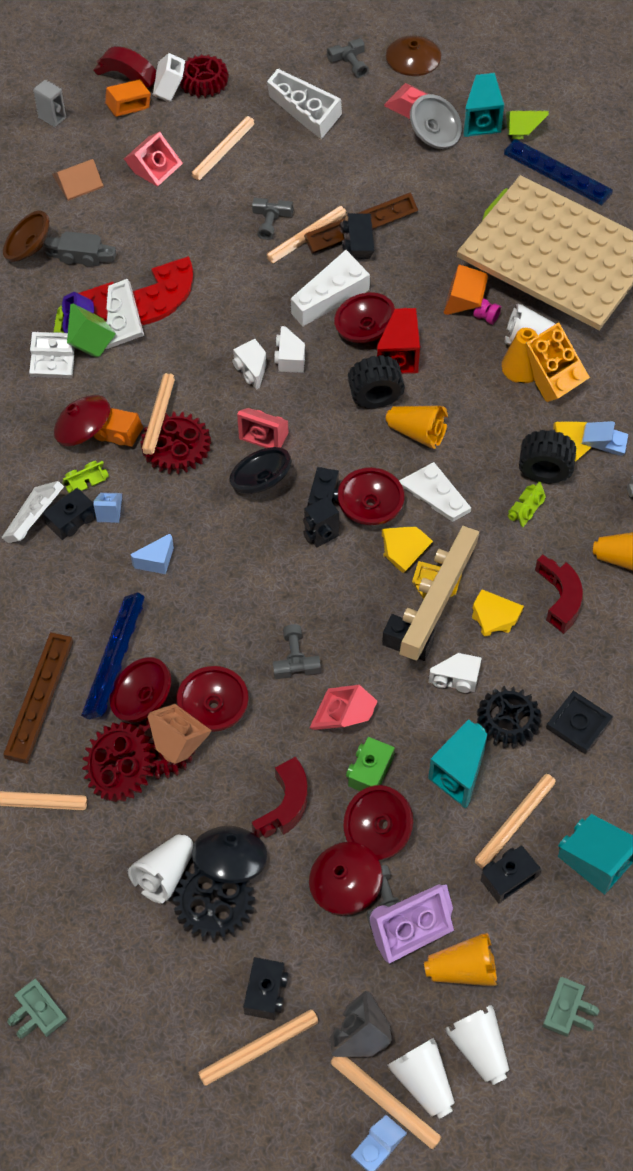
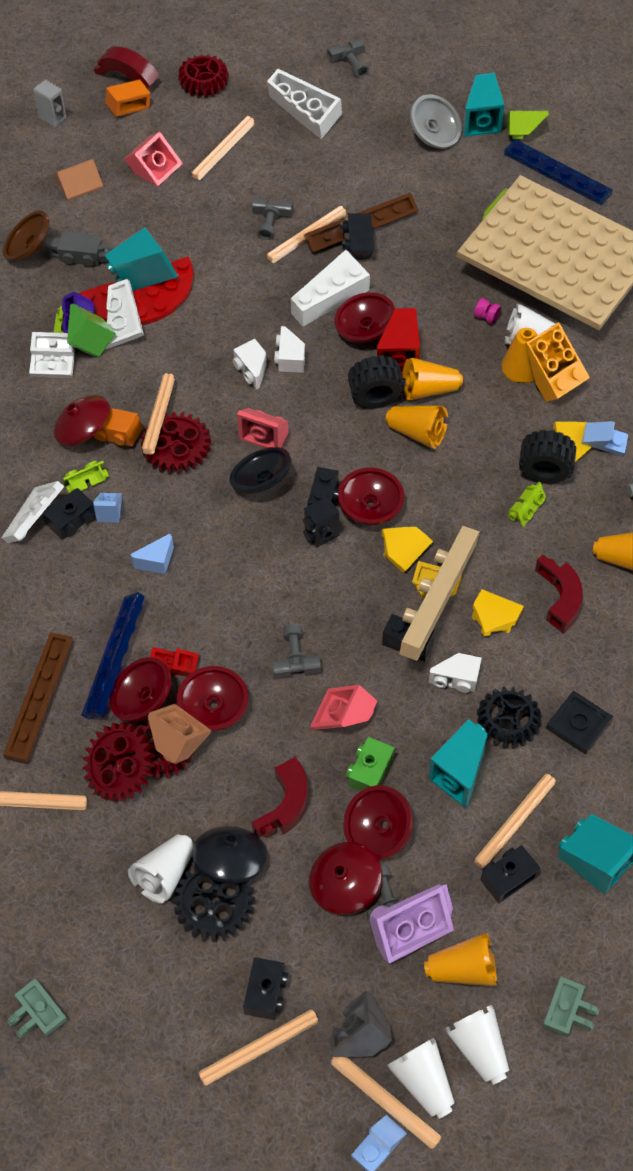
white slope [153,53,185,102] -> none
coral slope [384,83,427,119] -> none
reddish brown dish [386,35,441,76] -> none
white wing [399,462,471,522] -> none
orange slope [444,264,488,315] -> none
none -> teal slope [105,227,178,291]
none -> red slope [150,647,199,676]
none -> light orange cone [402,358,463,400]

